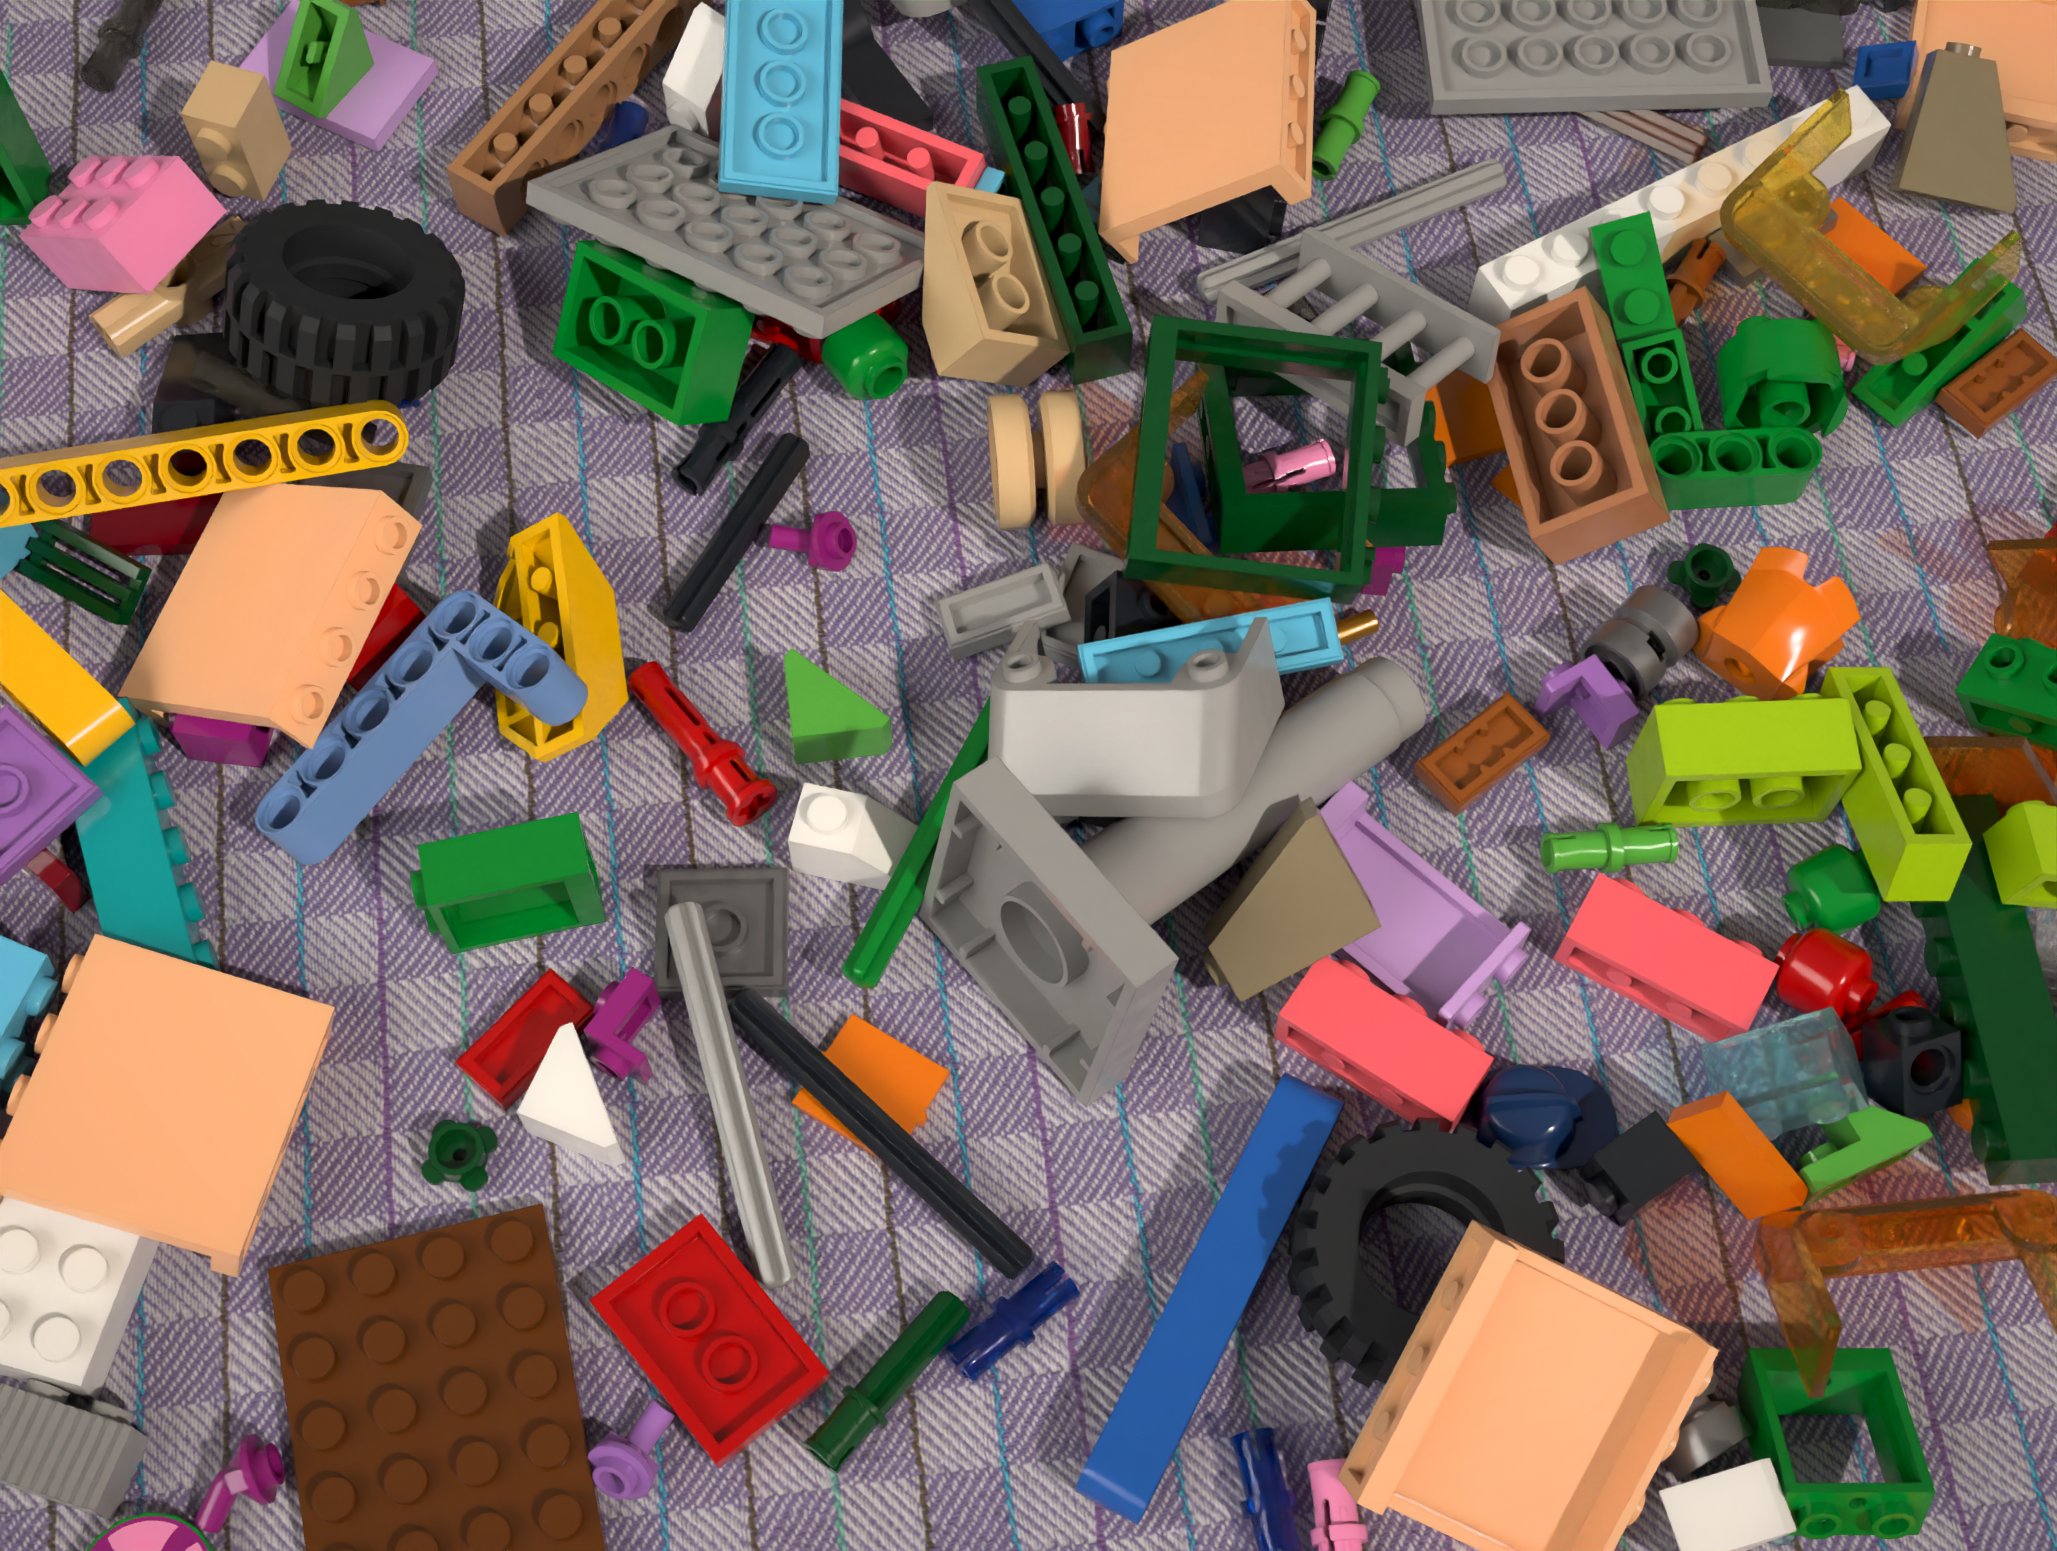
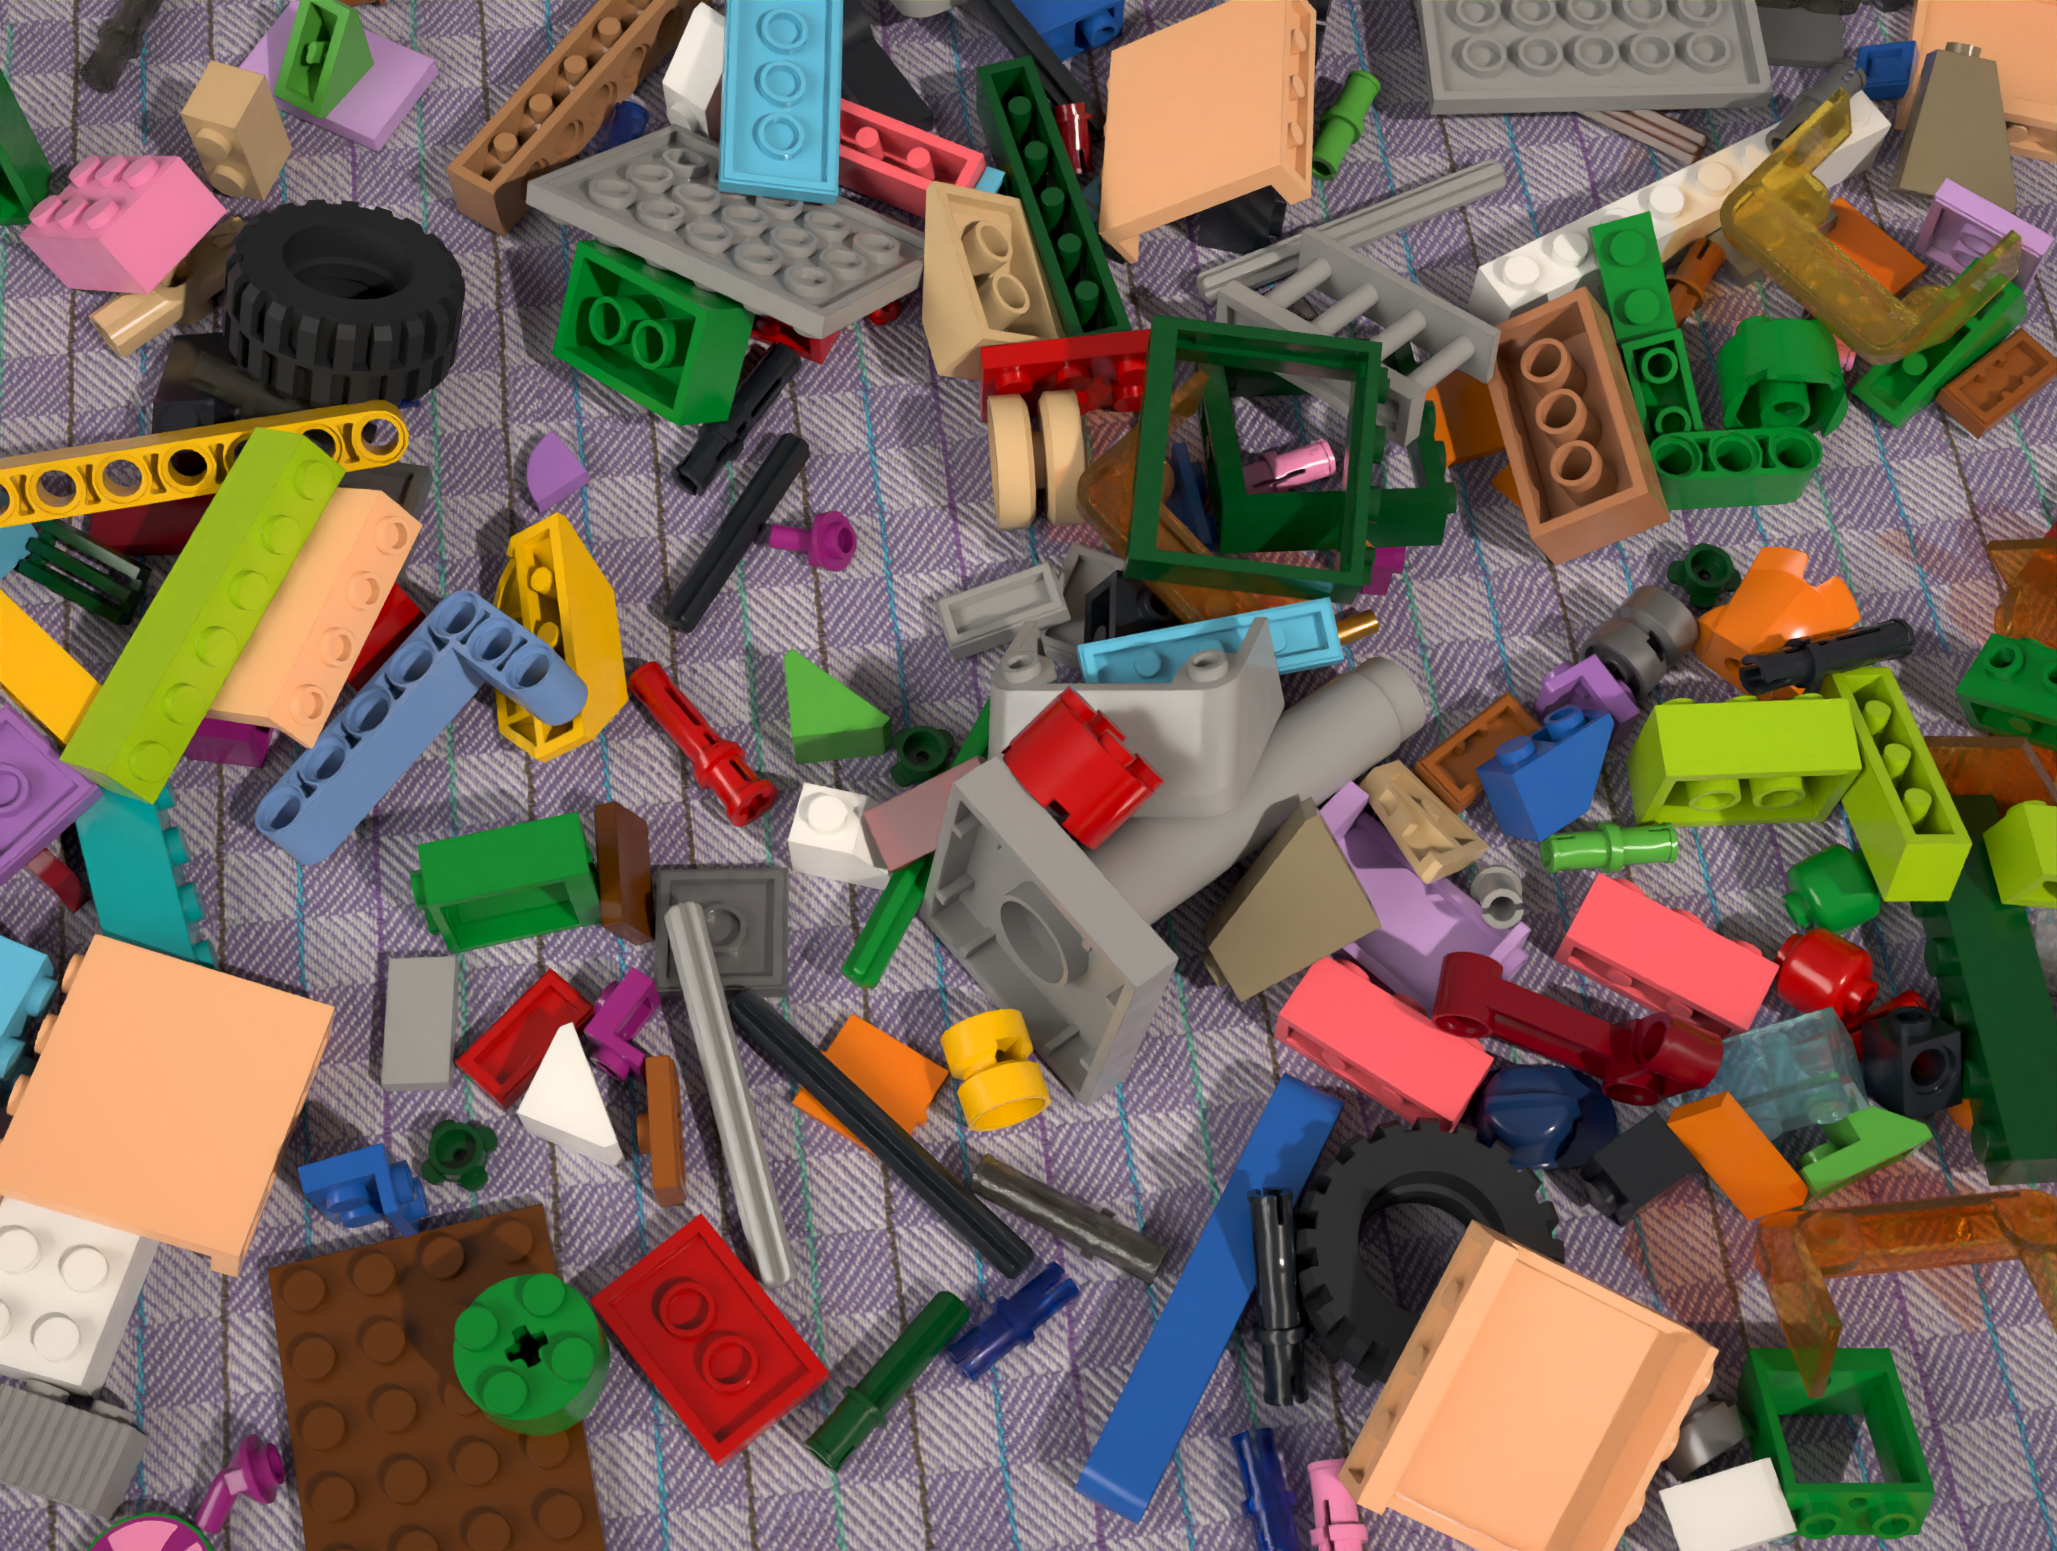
medium lavender plate [587,1399,676,1500] -> none
green head [821,312,910,400] -> none
none -> lime brick [59,427,347,805]
none -> blue bracket [298,1143,429,1237]
none -> light grey tile [381,956,460,1092]
none -> green brick [453,1273,611,1436]
none -> medium lavender tile [526,430,590,514]
none -> reddish brown tile [594,801,655,946]
none -> dark orange plate [637,1055,687,1207]
none -> tile [863,756,986,872]
none -> dark green plate [891,726,955,787]
none -> yellow wheel [940,1009,1051,1132]
none -> clear smoke pin [968,1153,1170,1287]
none -> red plate [979,329,1150,422]
none -> red brick [1001,685,1165,850]
none -> black pin [1247,1187,1309,1406]
none -> tan wing [1359,760,1490,885]
none -> dark red piece [1431,951,1723,1106]
none -> light grey pin [1470,865,1524,929]
none -> blue slope [1476,705,1614,842]
none -> black pin [1738,618,1915,696]
none -> dark grey pin [1765,59,1867,162]
none -> lavender tile [1915,178,2055,294]

